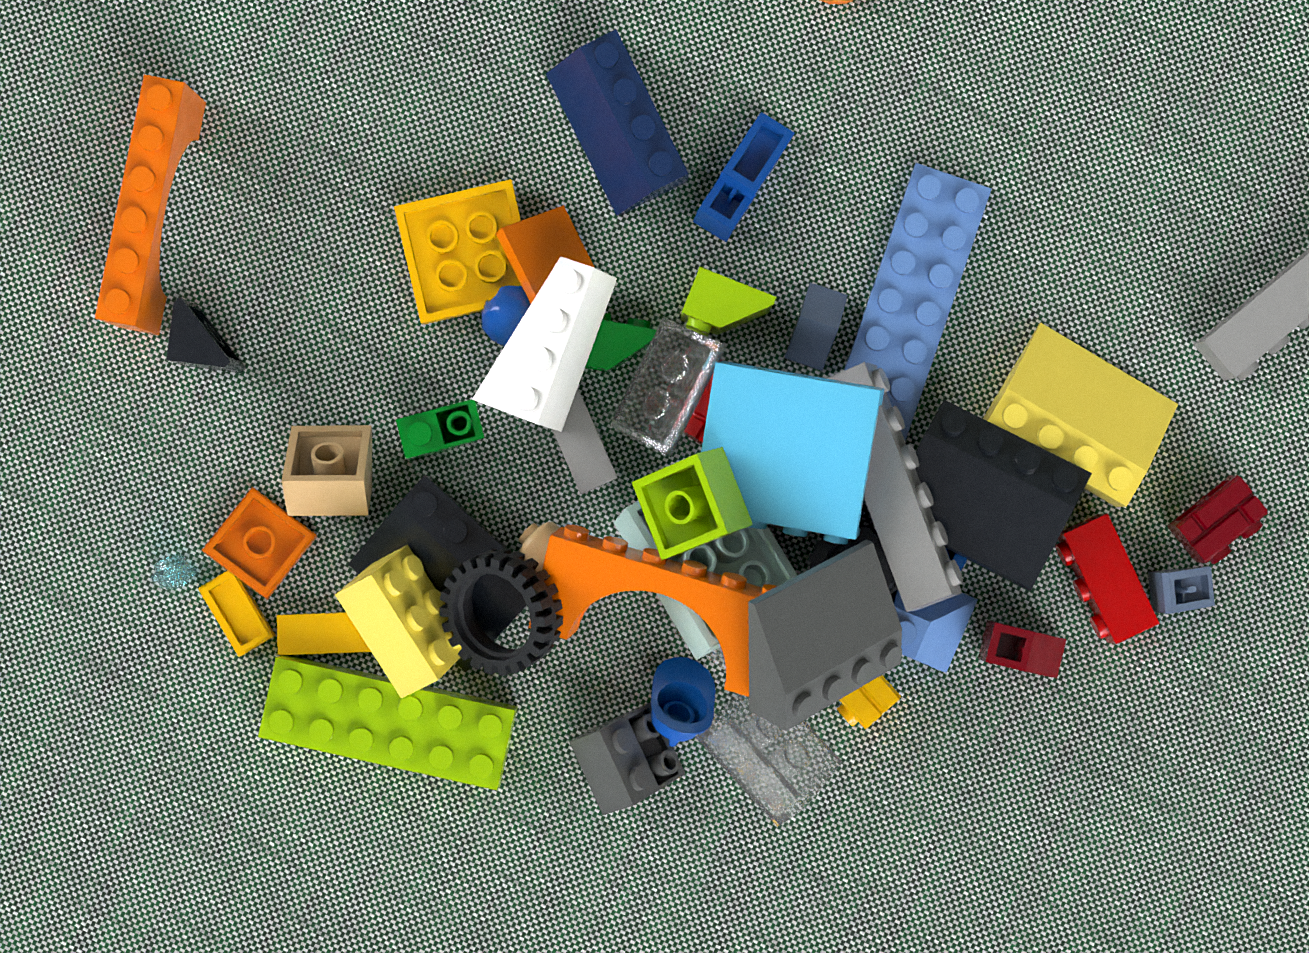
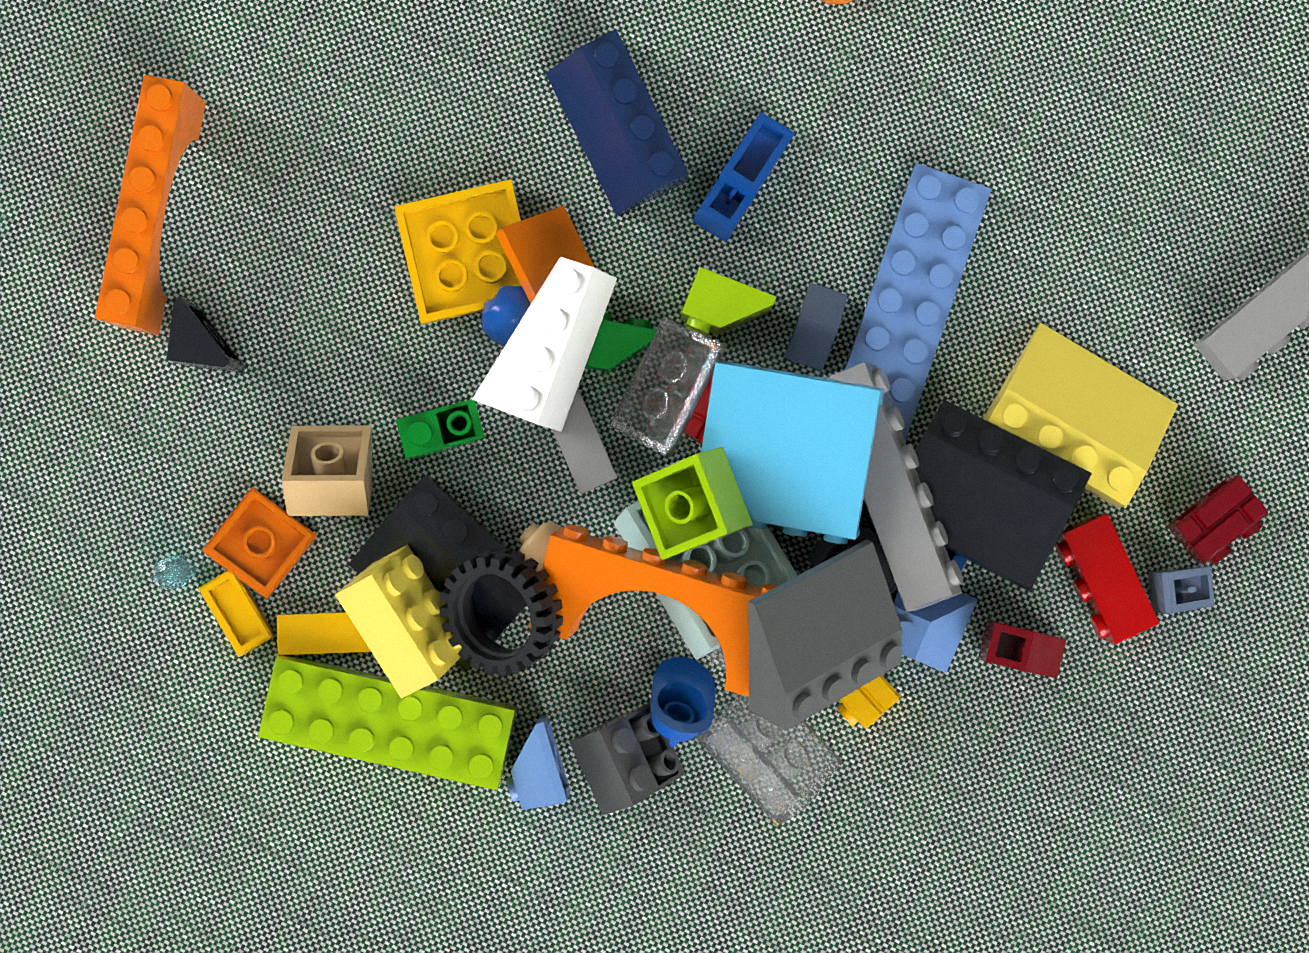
none -> medium blue slope [506,714,571,810]

